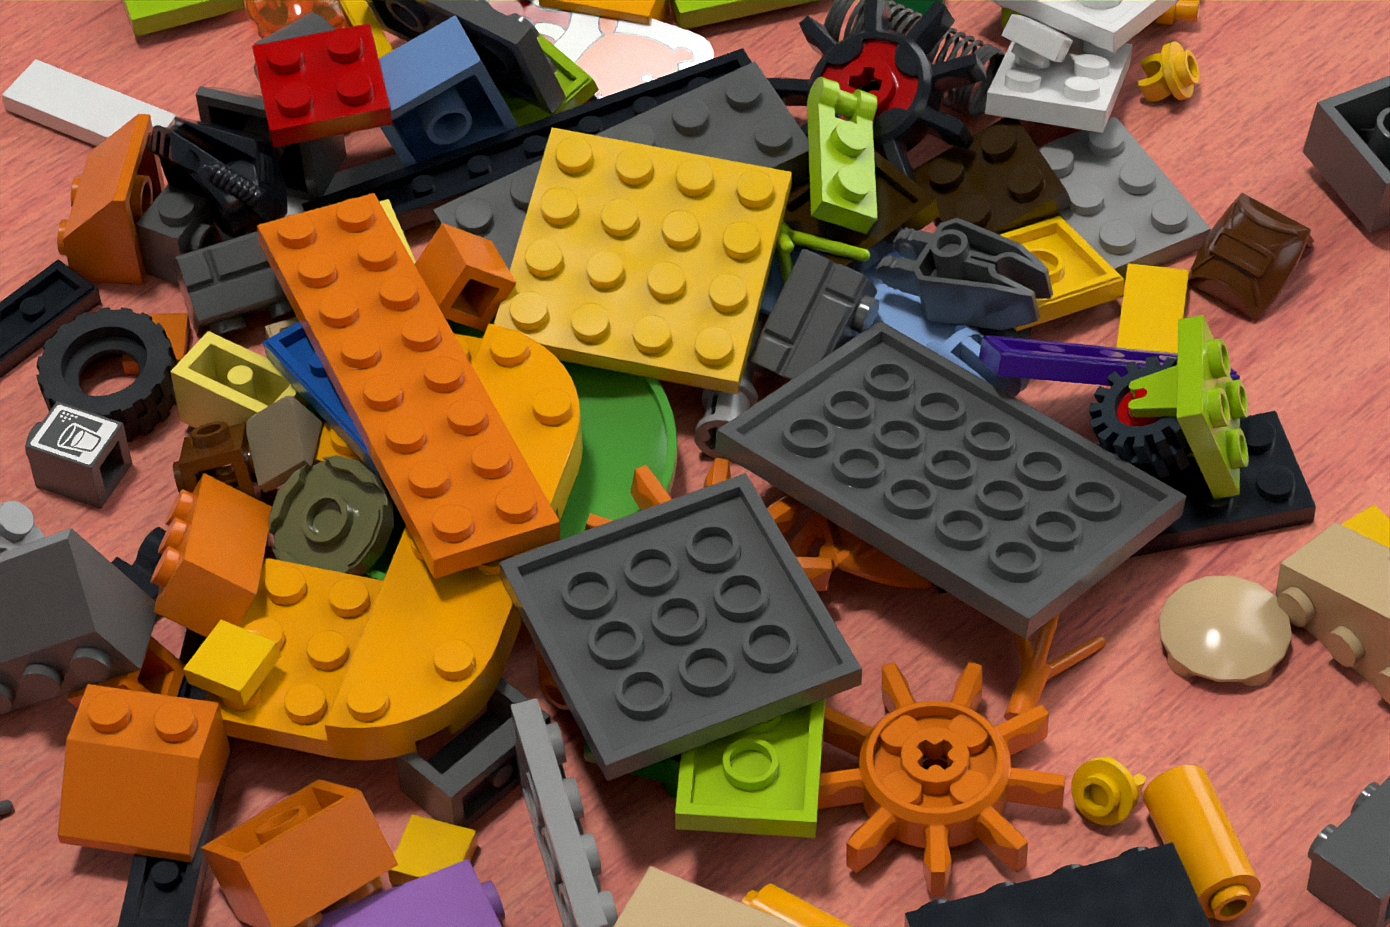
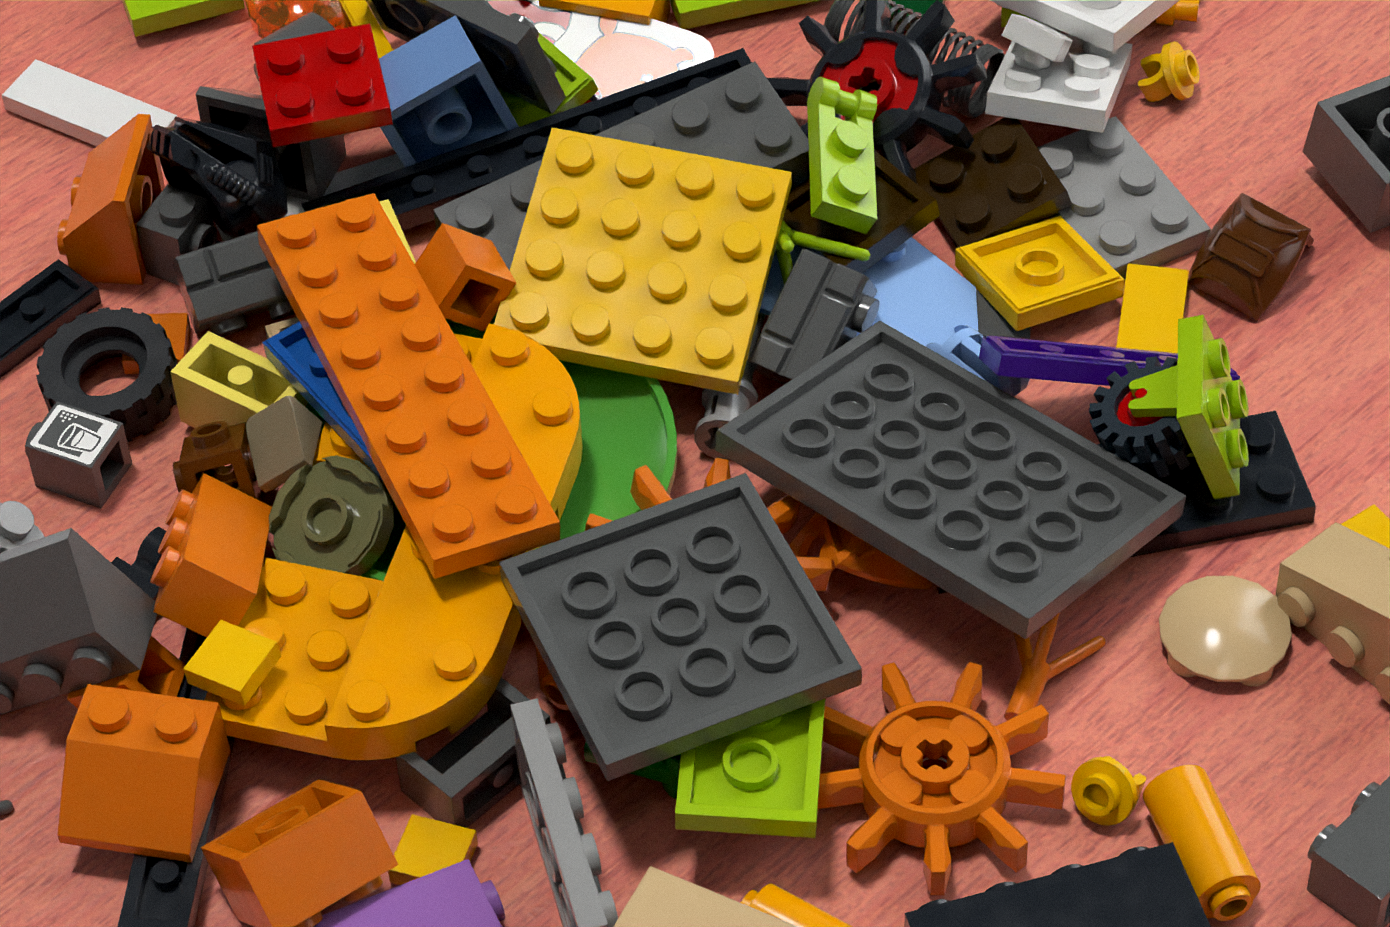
dark grey hinge [875,218,1053,330] -> none

